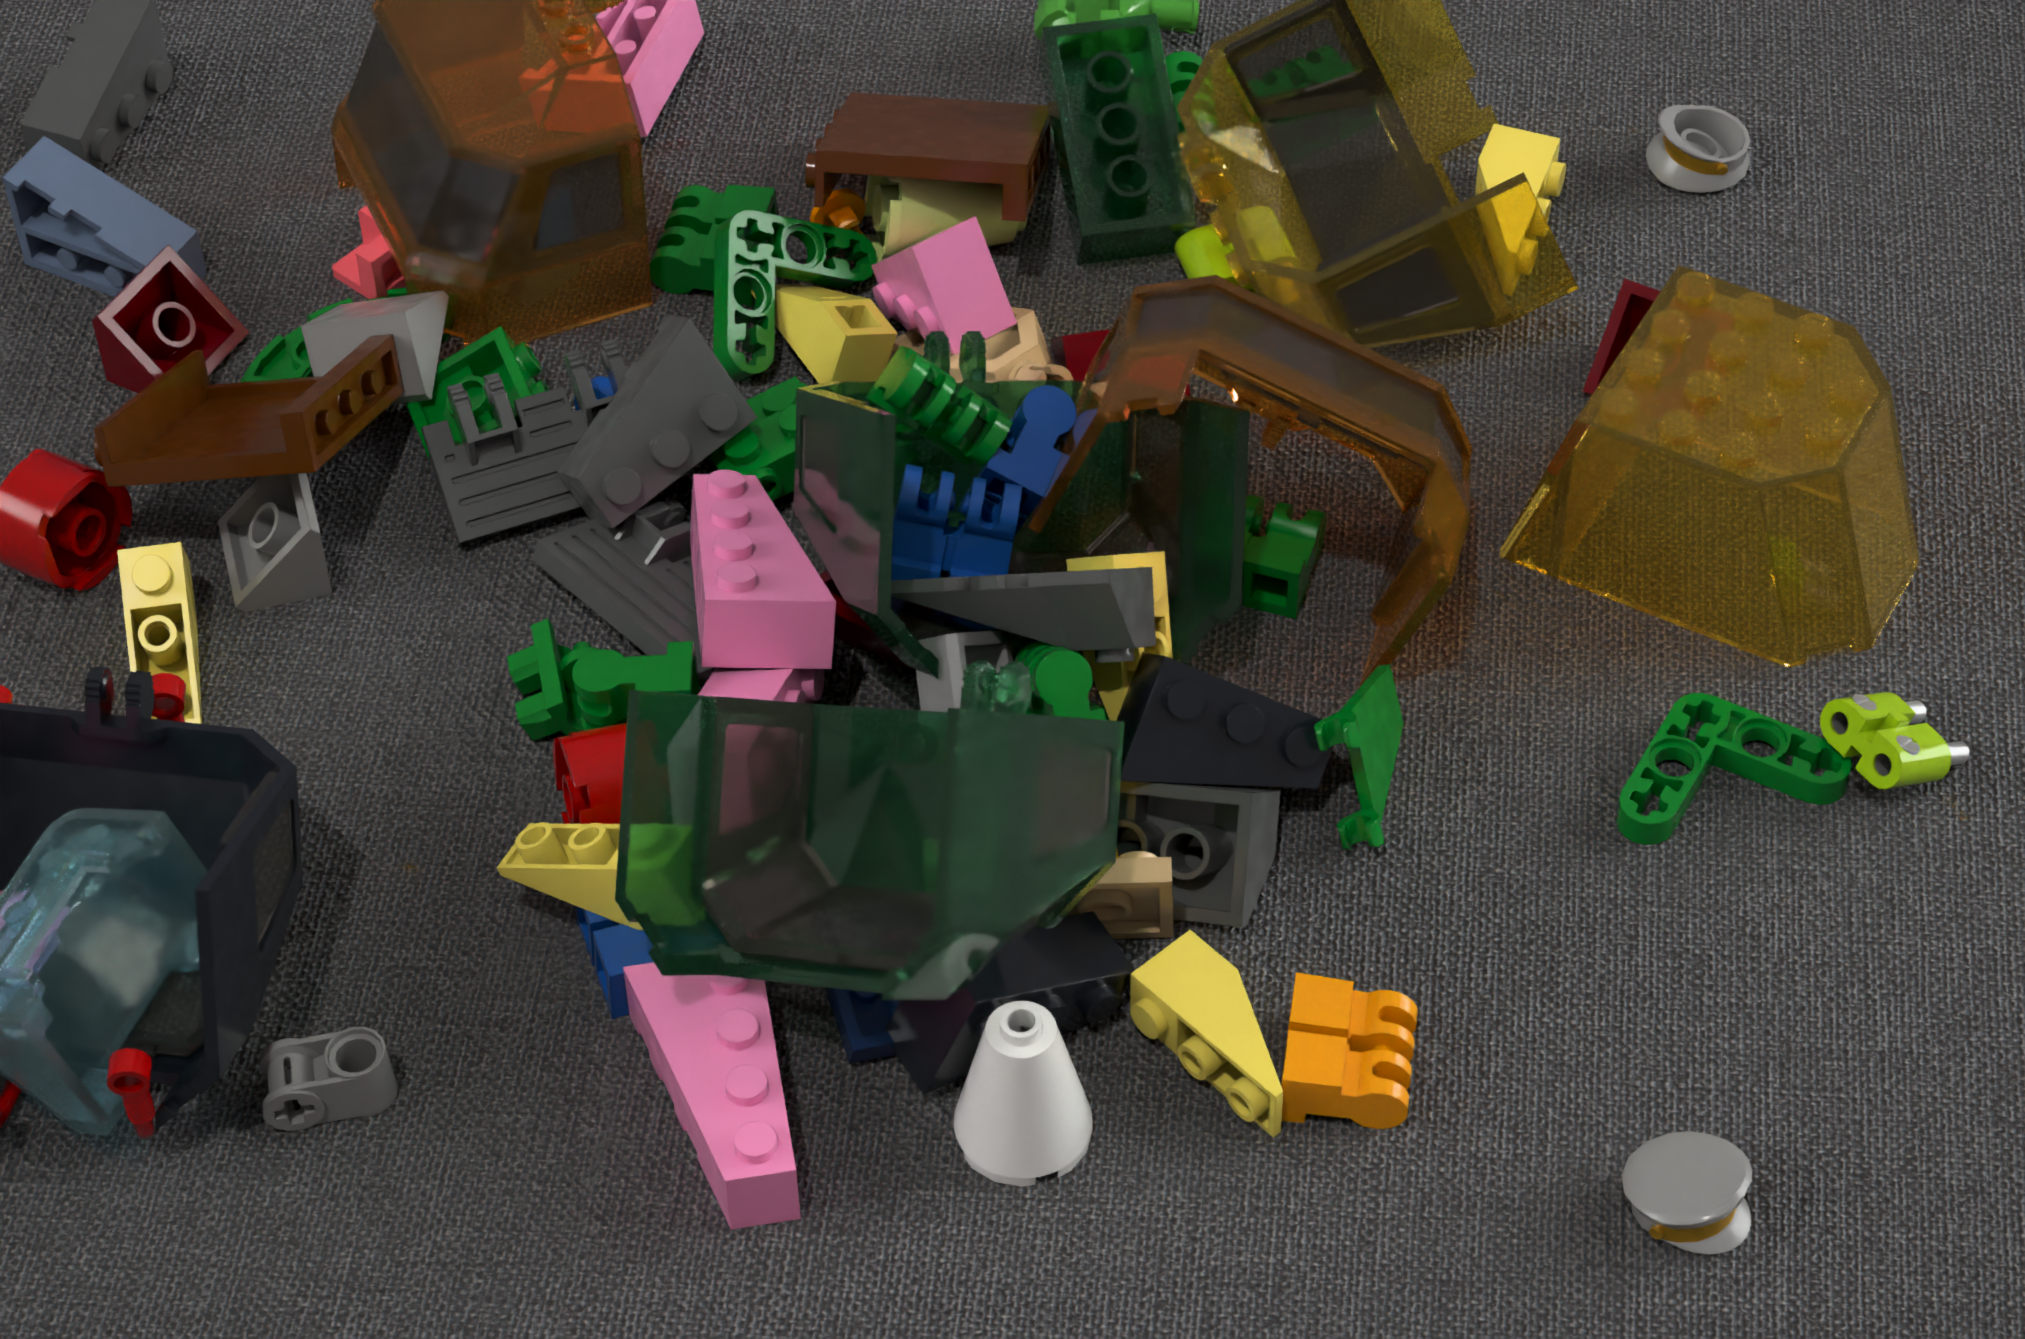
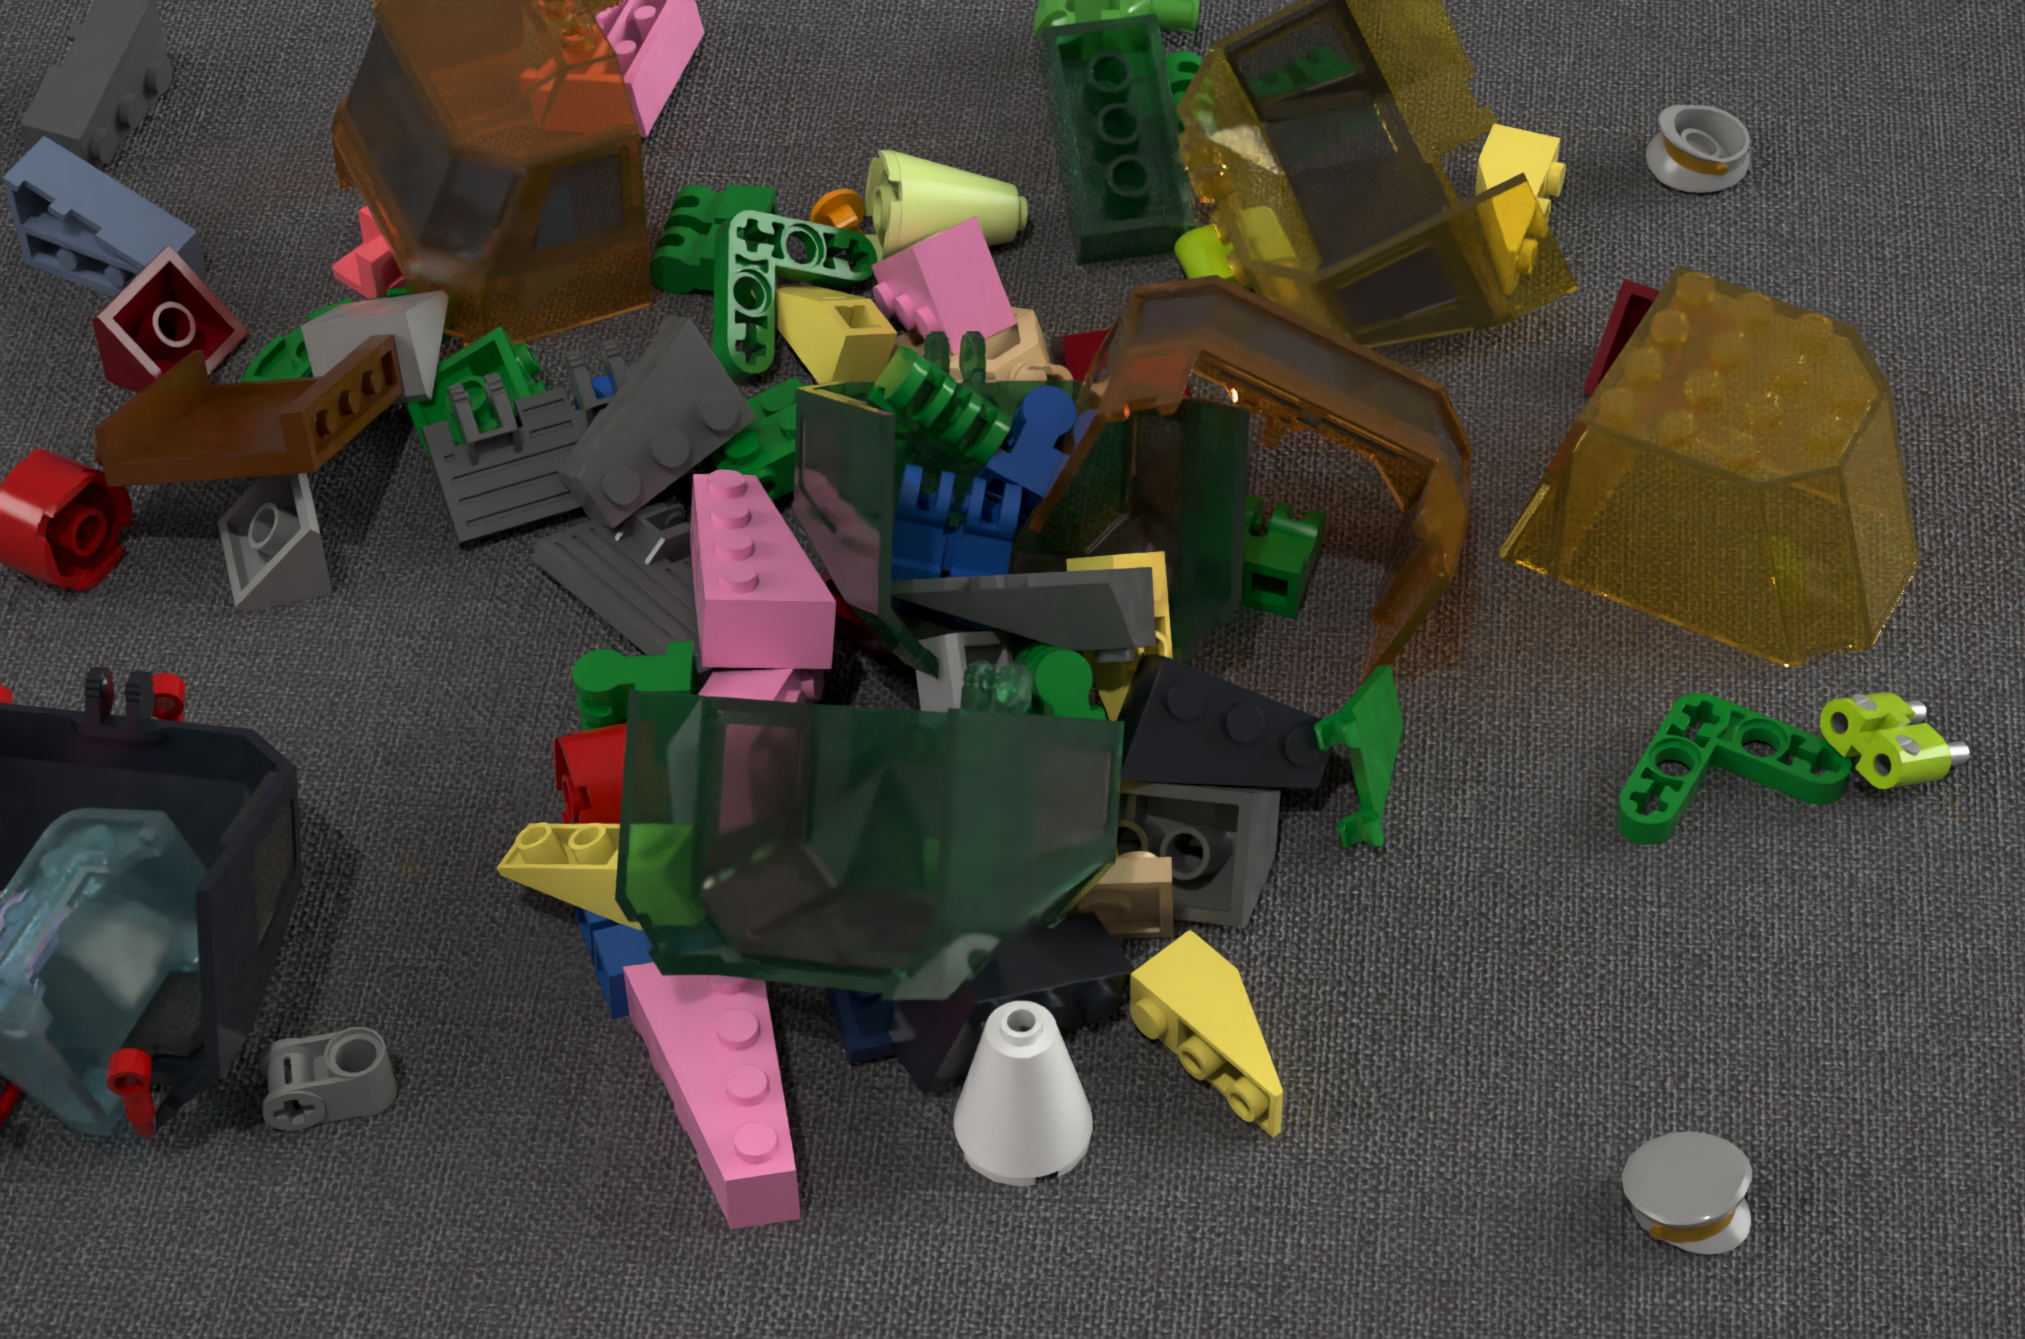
light yellow slope [117,542,202,724] -> none
green hips [507,618,599,741] -> none
reddish brown panel [805,92,1052,222] -> none
light orange legs [1281,972,1418,1129] -> none

